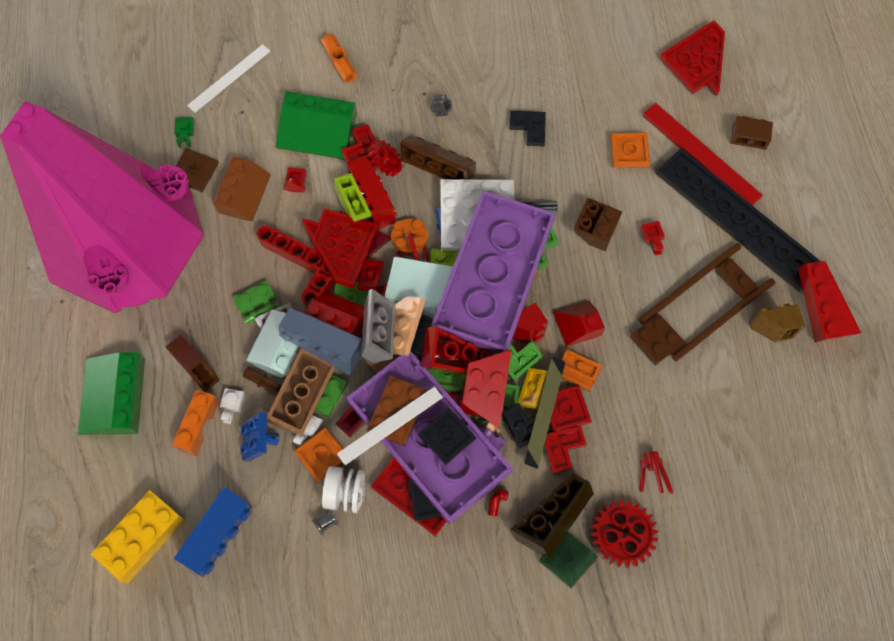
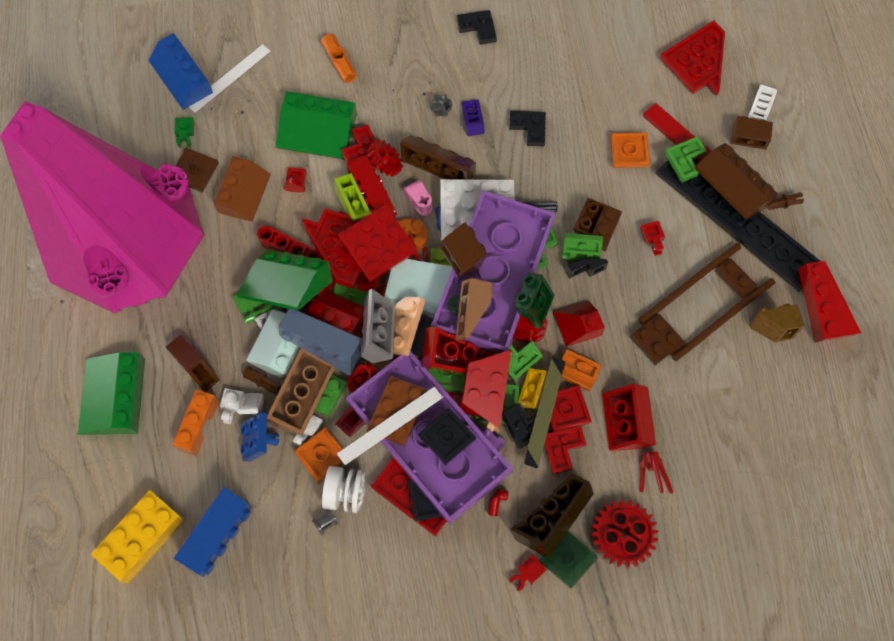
none -> blue slope [148,33,213,110]
none -> green slope [237,250,333,311]
none -> white slope [238,393,265,414]
none -> red plate [338,204,418,283]
none -> red plate [347,363,377,393]
none -> bright pink piece [403,180,433,216]
none -> reddish brown slope [439,222,487,279]
none -> clear green plate [448,295,460,315]
none -> medium nougat slope [456,278,493,341]
none -> black plate [457,10,497,45]
none -> dark purple slope [461,99,485,136]
none -> red plate [509,554,547,592]
none -> dark green plate [515,272,555,329]
none -> bright green plate [562,233,603,263]
none -> black slope [566,259,608,279]
none -> red slope [602,384,656,451]
none -> bright green plate [665,137,707,182]
none -> reddish brown slope [694,143,778,220]
none -> white slope [748,85,777,120]
none -> reddish brown axle [767,192,804,210]

